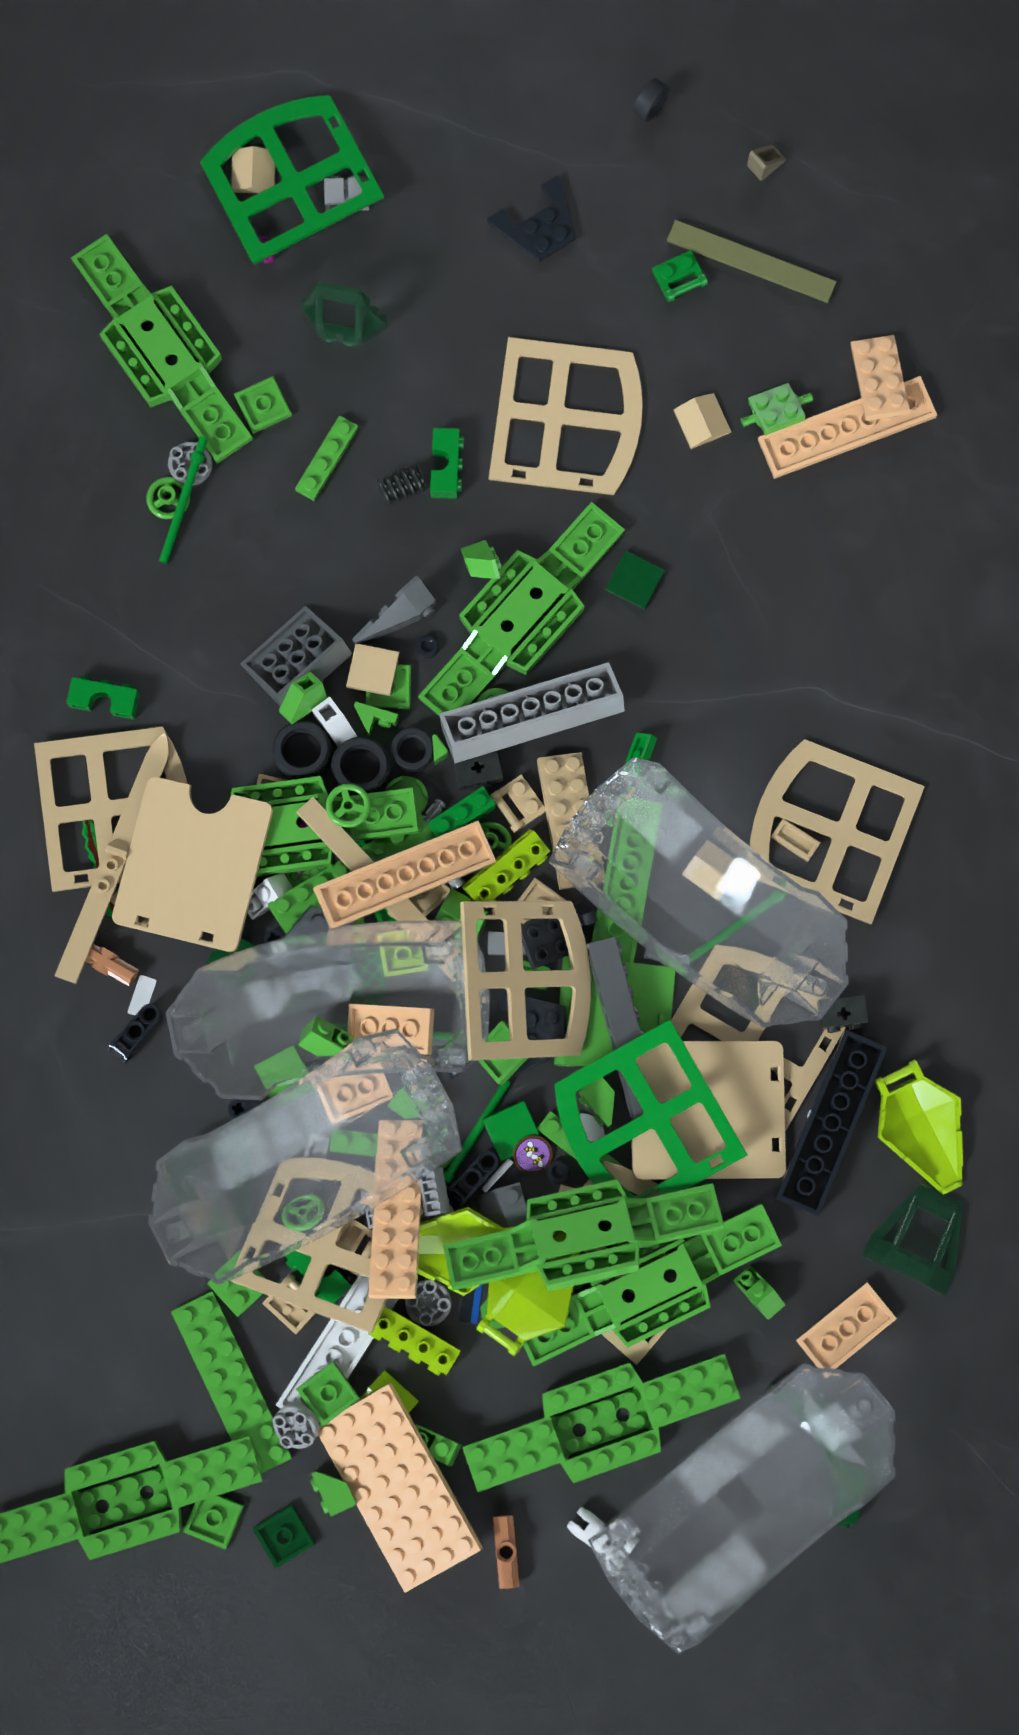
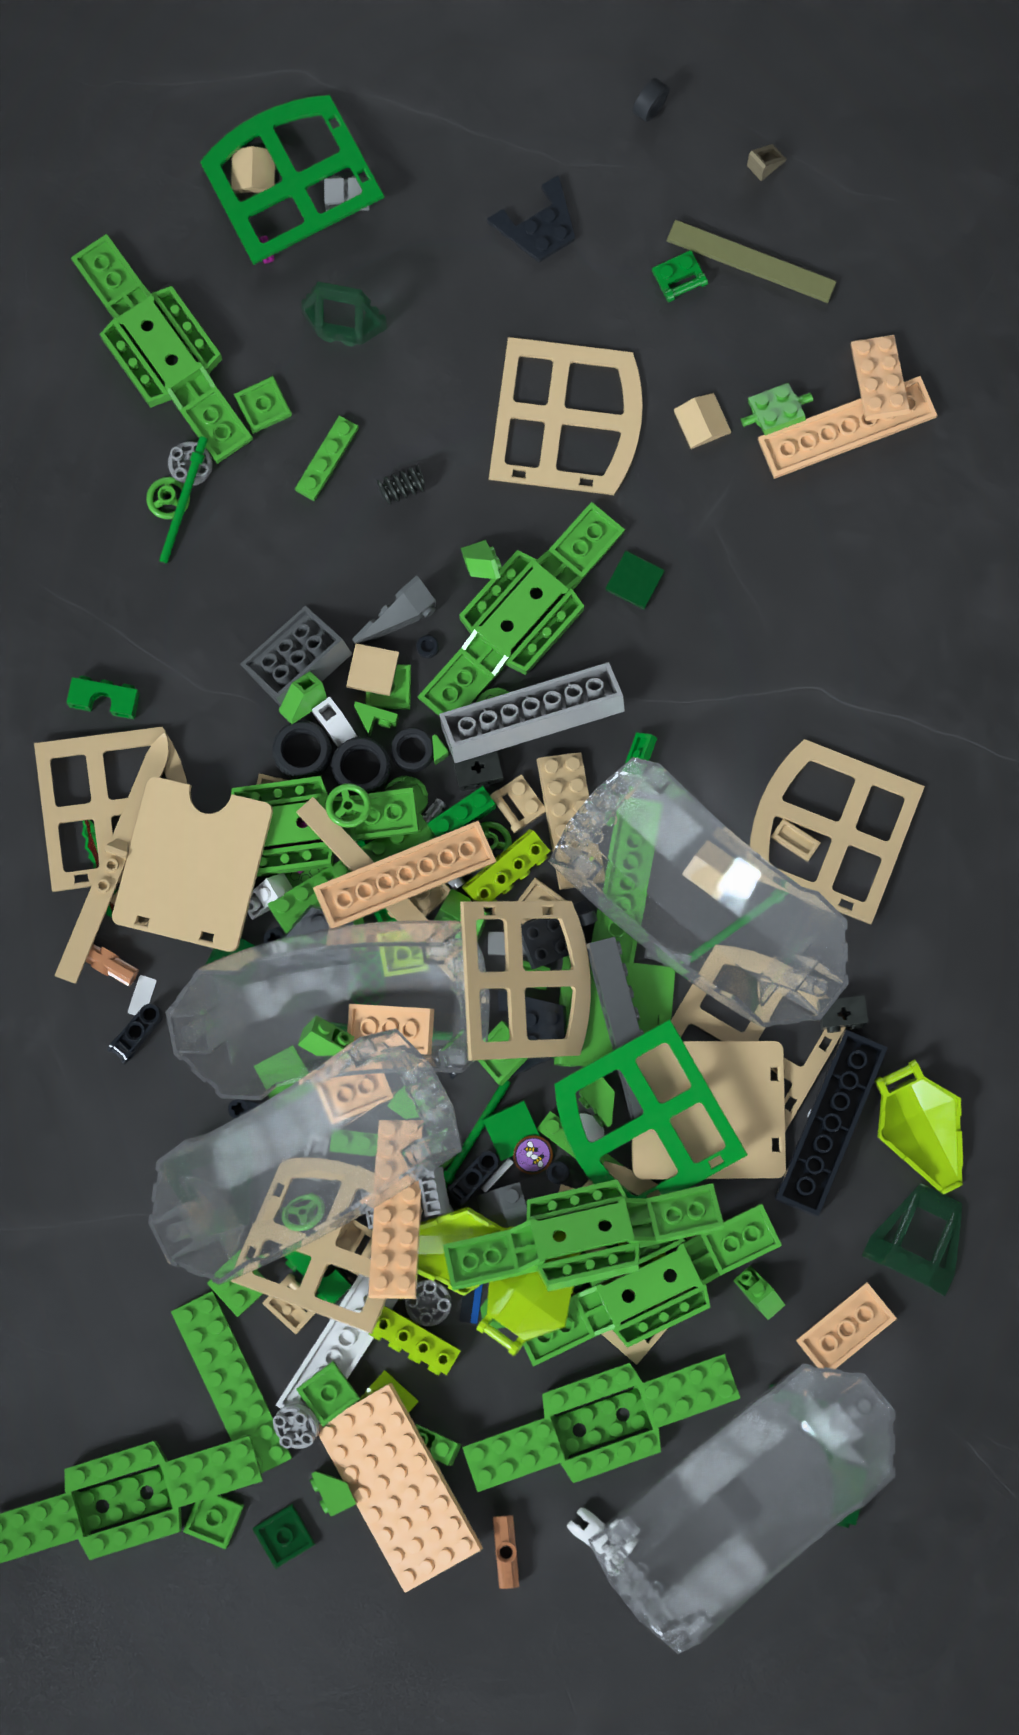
green arch [430,428,464,499] -> none

